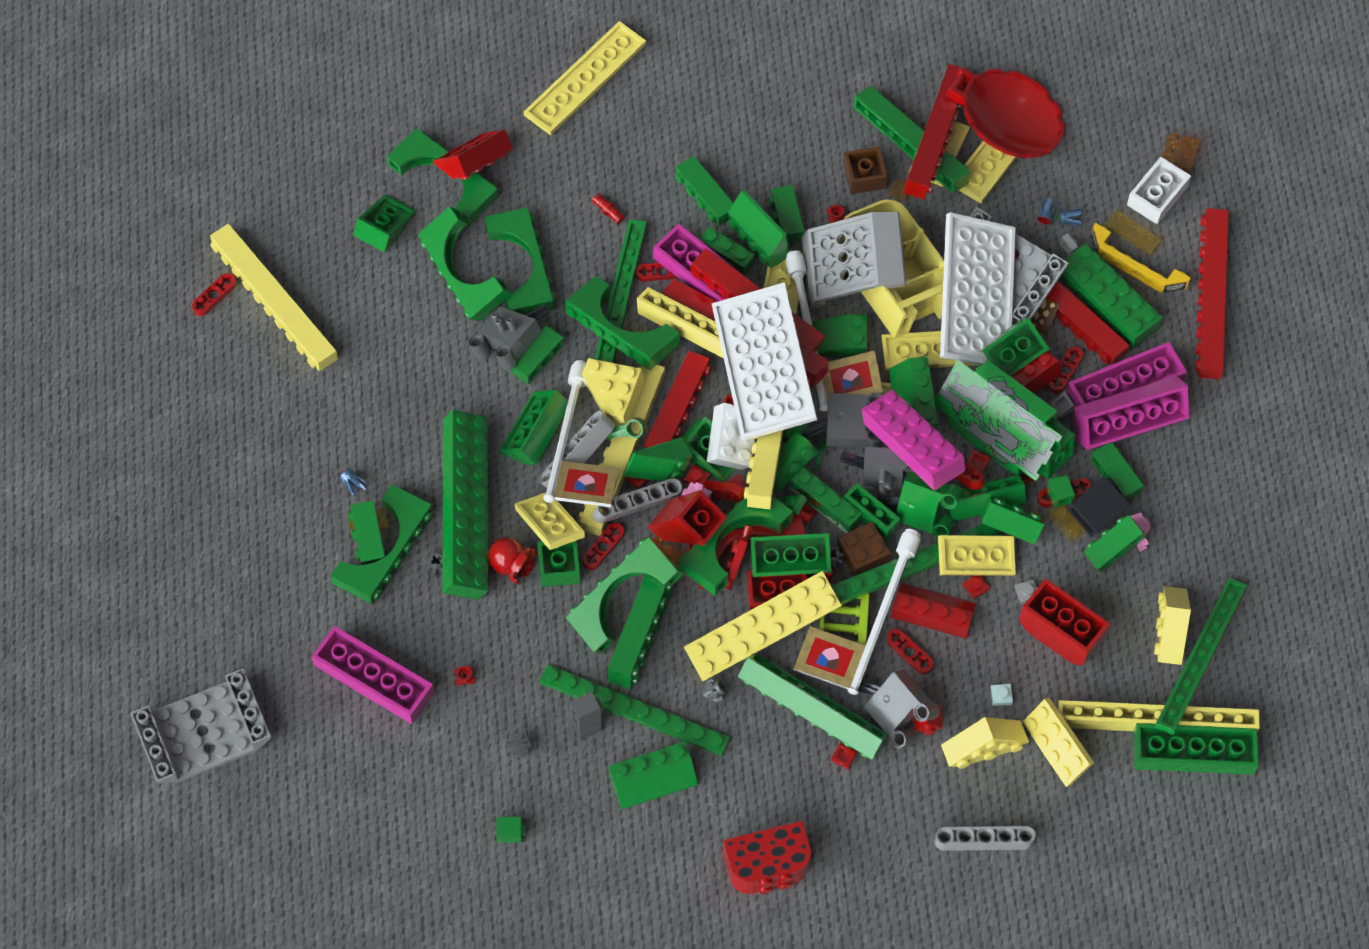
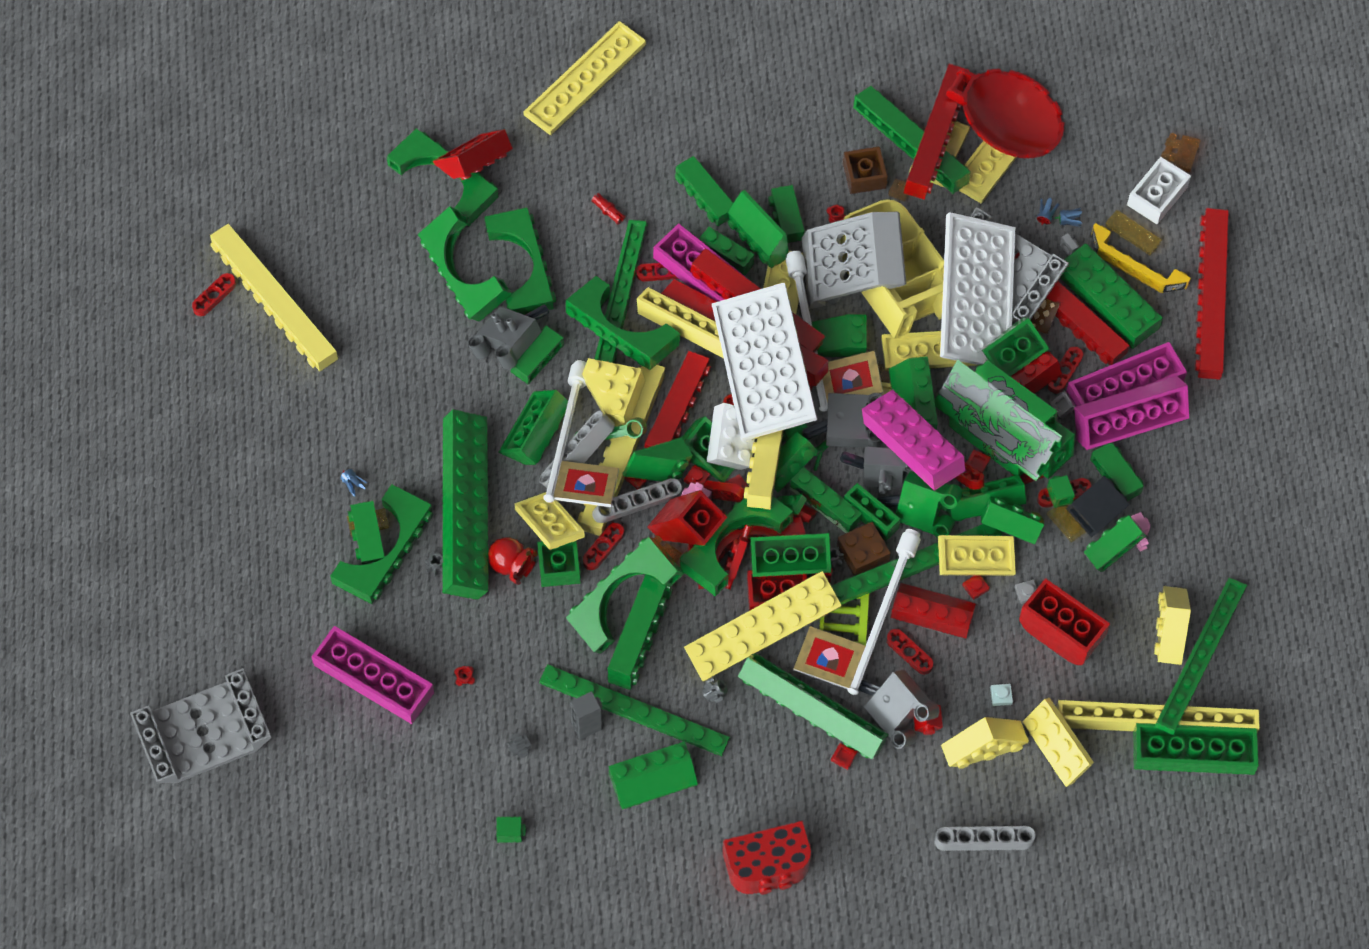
green slope [353,194,416,252] -> none

